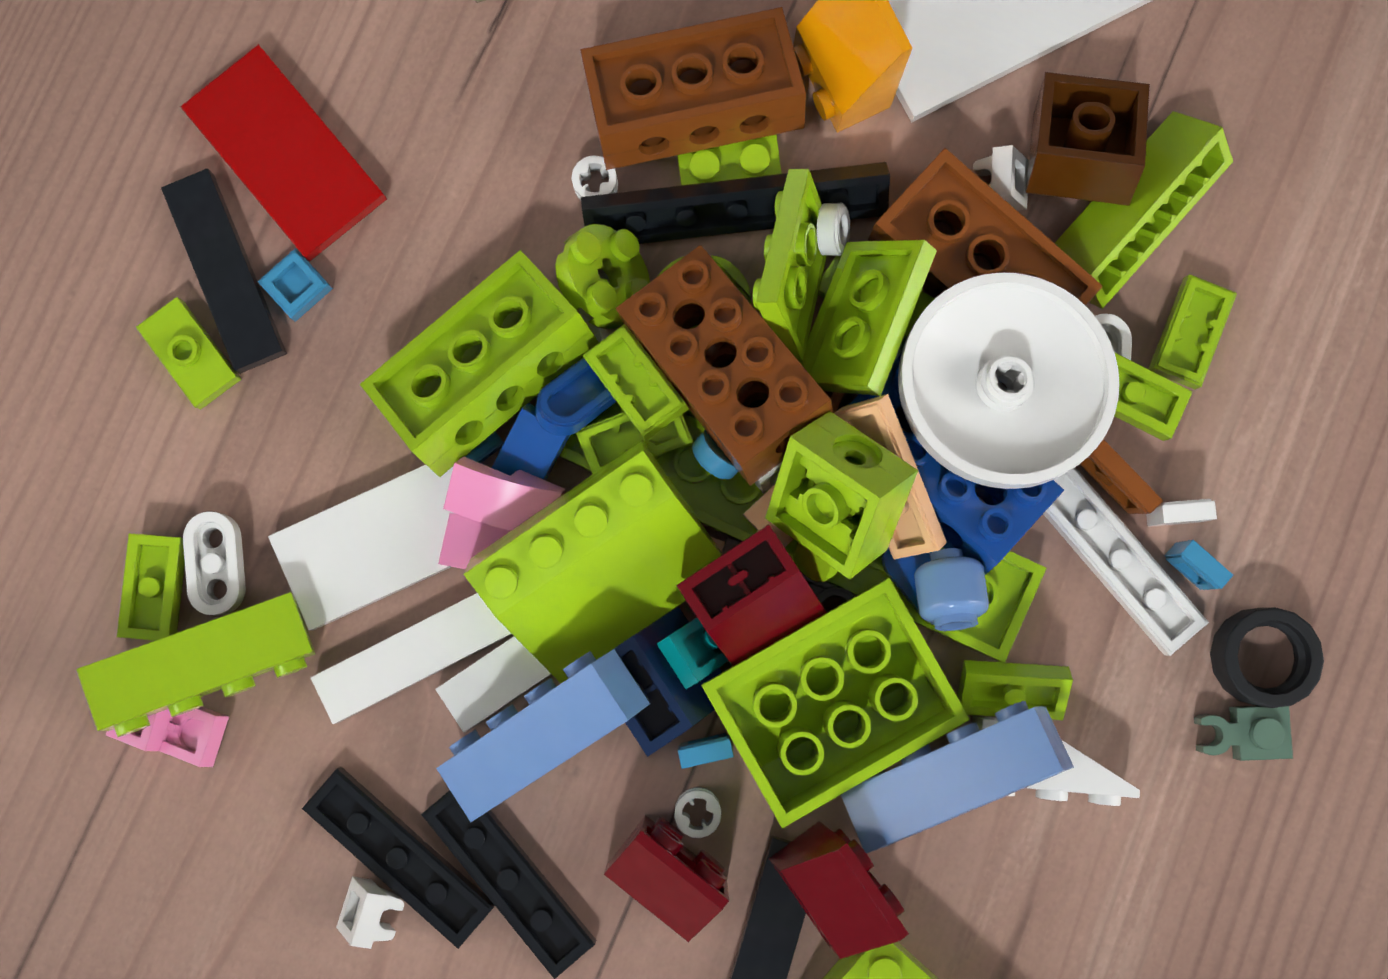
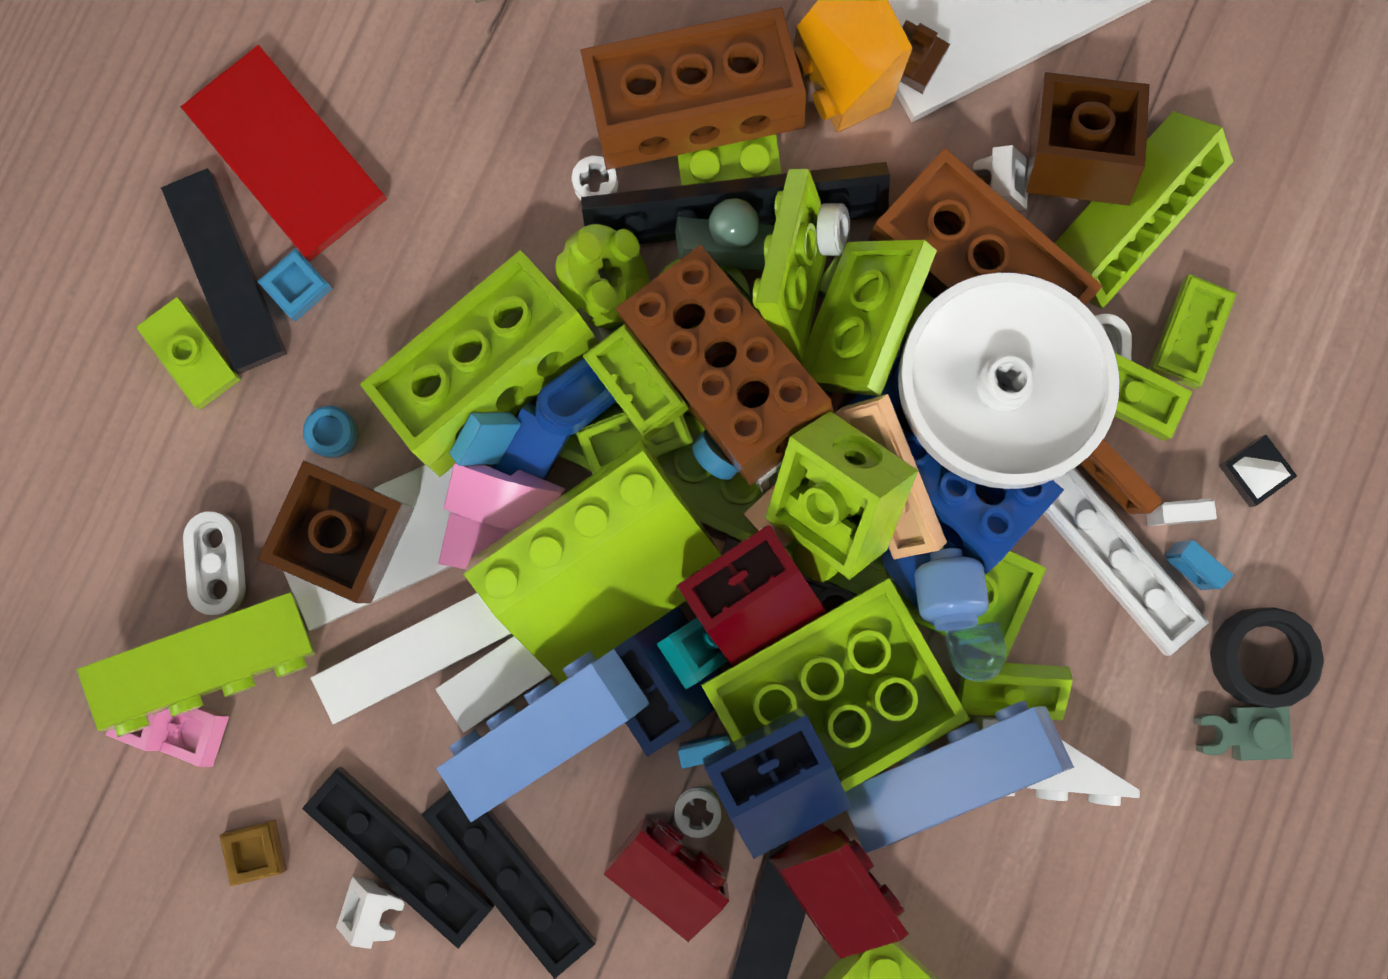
lime plate [117,533,185,641] -> none
none -> pearl gold tile [219,819,287,887]
none -> reddish brown brick [258,460,414,603]
none -> dark azure tile [303,406,358,458]
none -> dark azure tile [449,412,521,466]
none -> sand green tile [675,198,775,270]
none -> dark blue slope [703,708,852,859]
none -> reddish brown tile [900,20,950,94]
none -> clear light blue tile [945,622,1006,681]
none -> tile [1219,435,1297,507]

